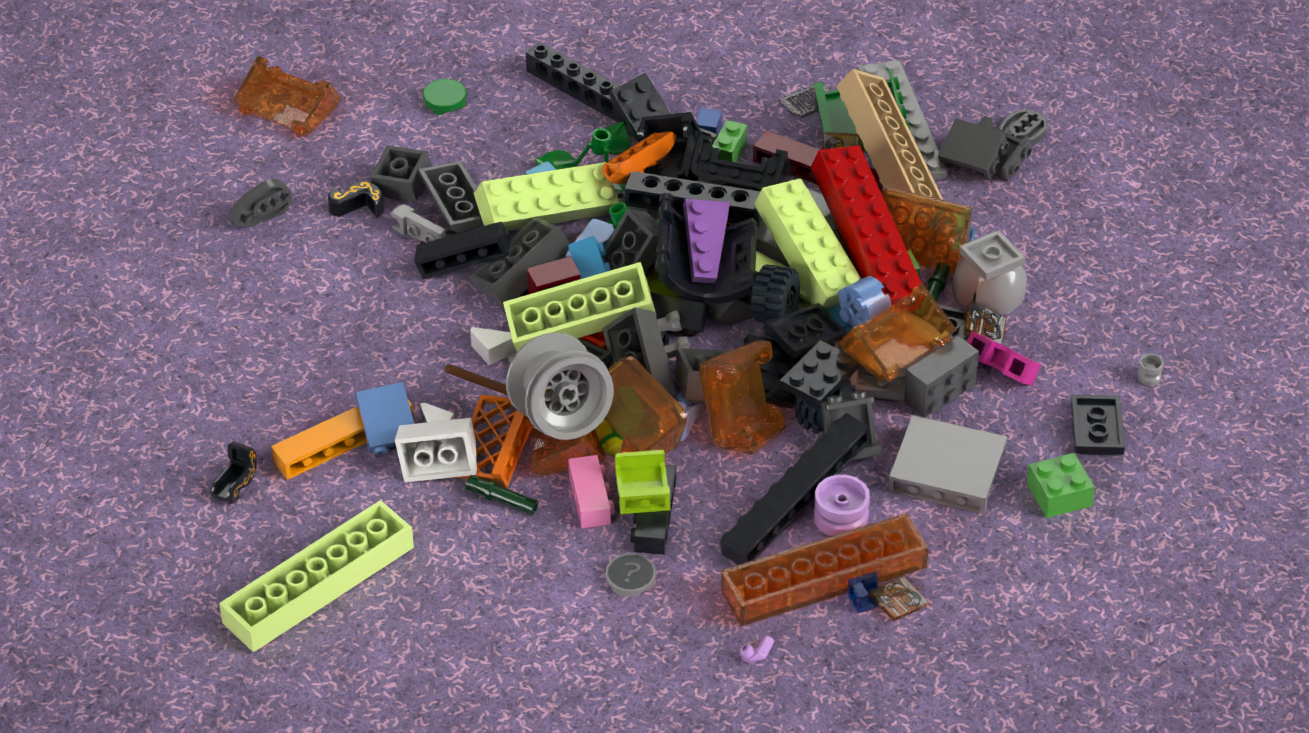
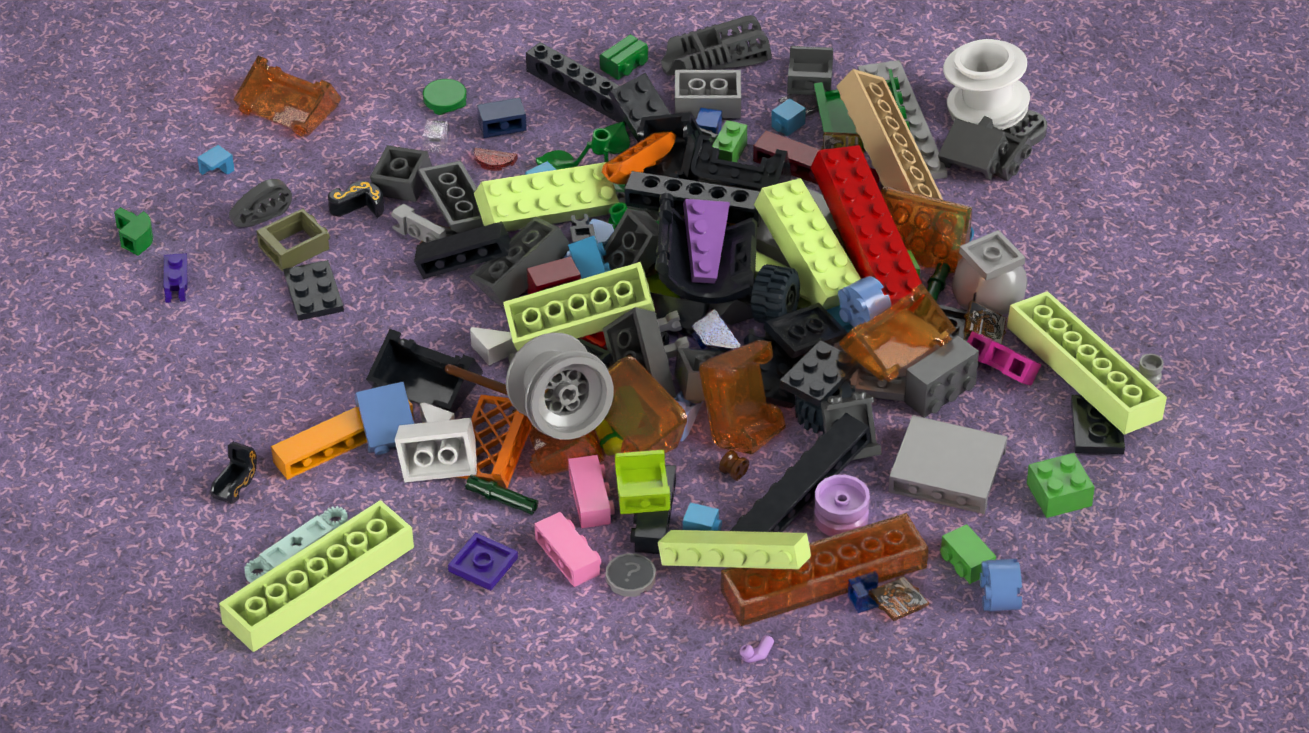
none -> green brick [114,207,153,256]
none -> dark purple hinge [163,253,188,303]
none -> dark azure panel [197,145,234,175]
none -> light aqua piece [244,506,348,583]
none -> olive window [256,208,330,272]
none -> black plate [283,260,344,321]
none -> black windscreen [366,329,483,414]
none -> clear brick [422,120,450,155]
none -> dark purple plate [448,532,518,591]
none -> clear red tile [474,148,518,171]
none -> dark blue brick [477,97,527,138]
none -> bright pink brick [535,512,601,587]
none -> plate [570,214,596,243]
none -> green brick [599,34,648,80]
none -> yellowish green brick [658,530,811,569]
none -> dark grey connector [661,15,772,76]
none -> light grey brick [675,70,741,118]
none -> dark azure brick [683,502,722,531]
none -> clear blue slope [691,309,745,358]
none -> reddish brown wheel [719,450,749,481]
none -> dark azure brick [771,98,806,136]
none -> dark grey panel [787,46,833,95]
none -> bright green brick [940,524,996,584]
none -> white wheel [943,39,1030,130]
none -> medium blue brick [980,558,1022,611]
none -> yellowish green brick [1007,291,1167,435]

